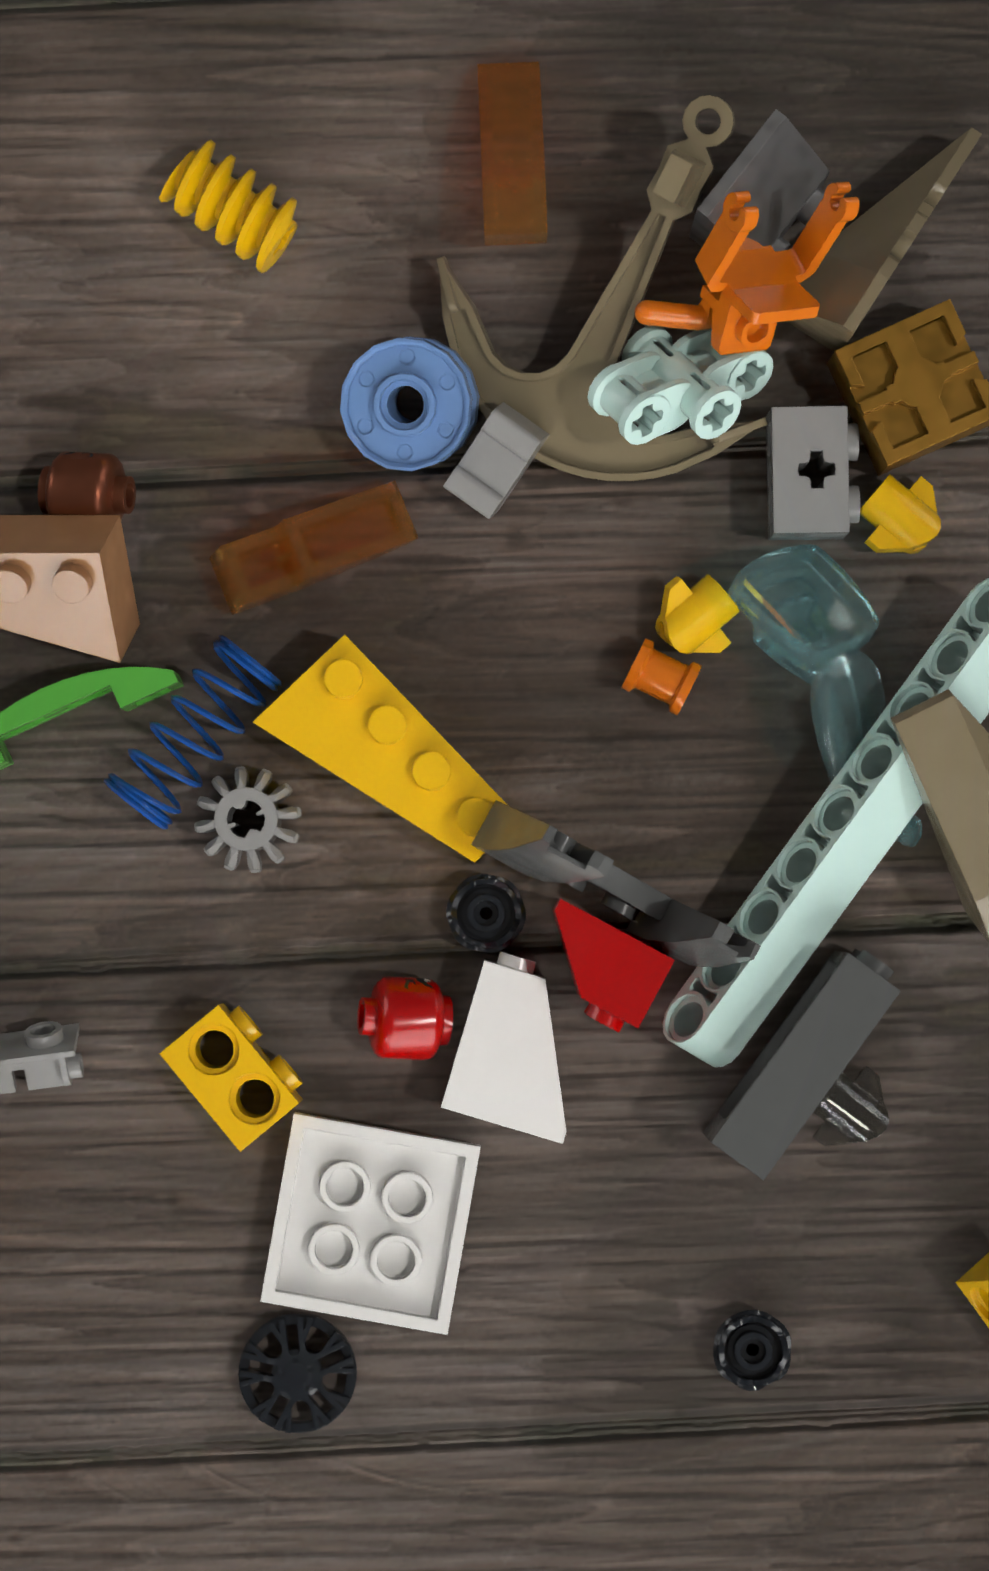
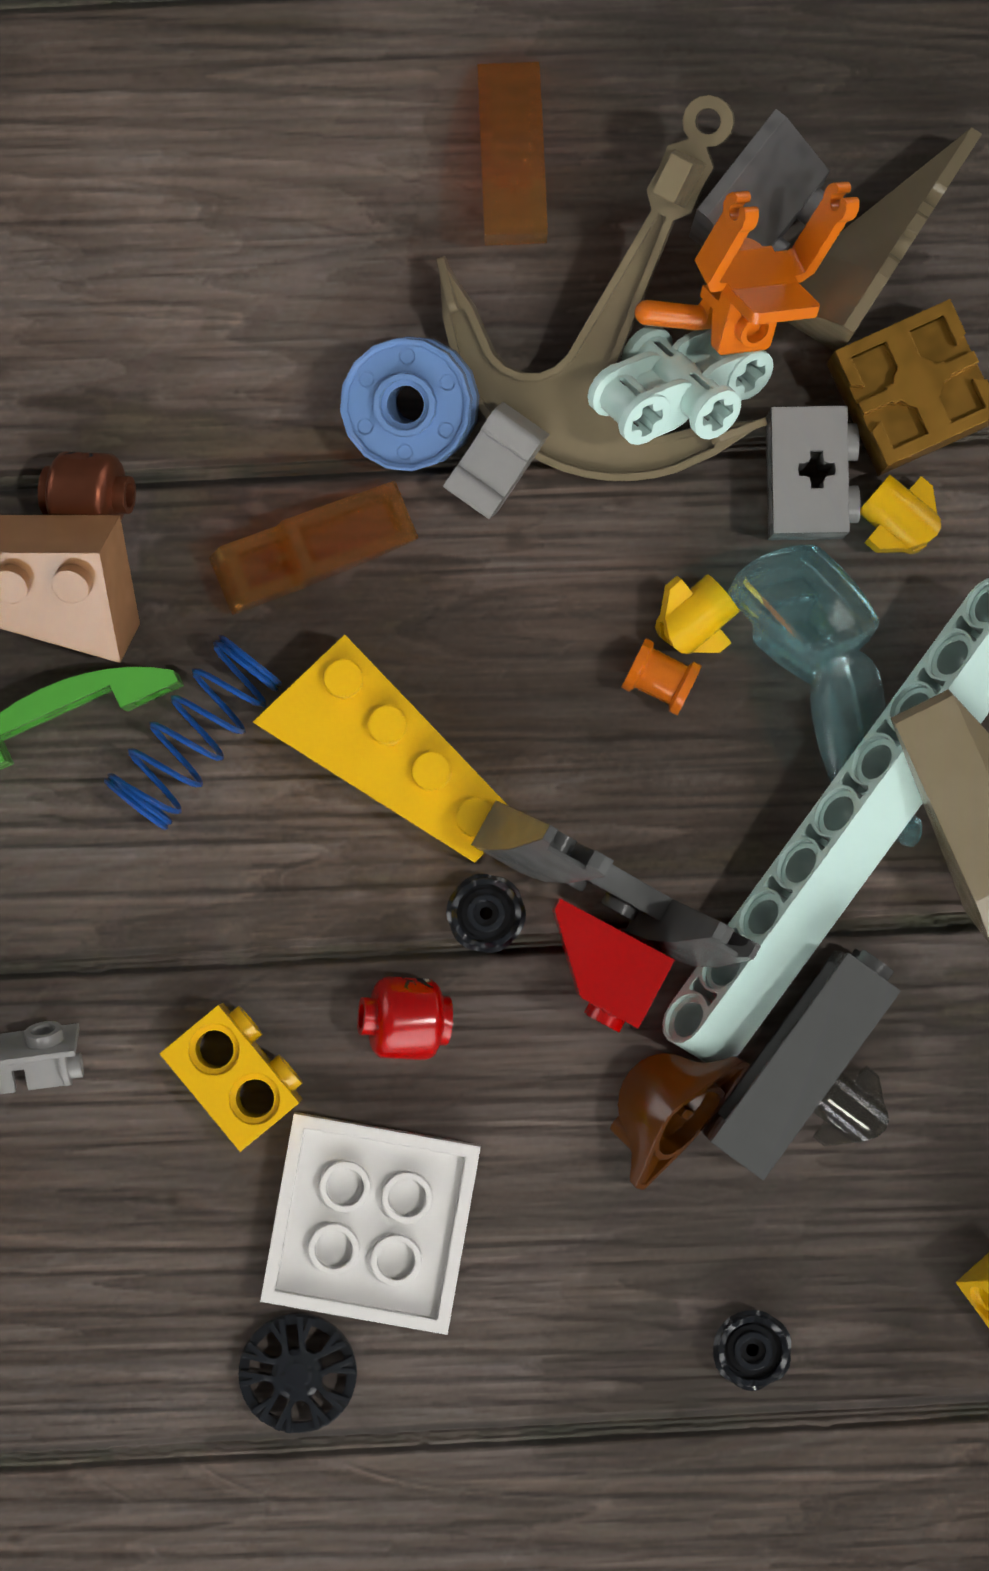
yellow piece [159,139,298,273] -> none
light grey gear [194,766,302,873] -> none
white slope [441,951,567,1144] -> none
none -> reddish brown hat [610,1053,750,1190]

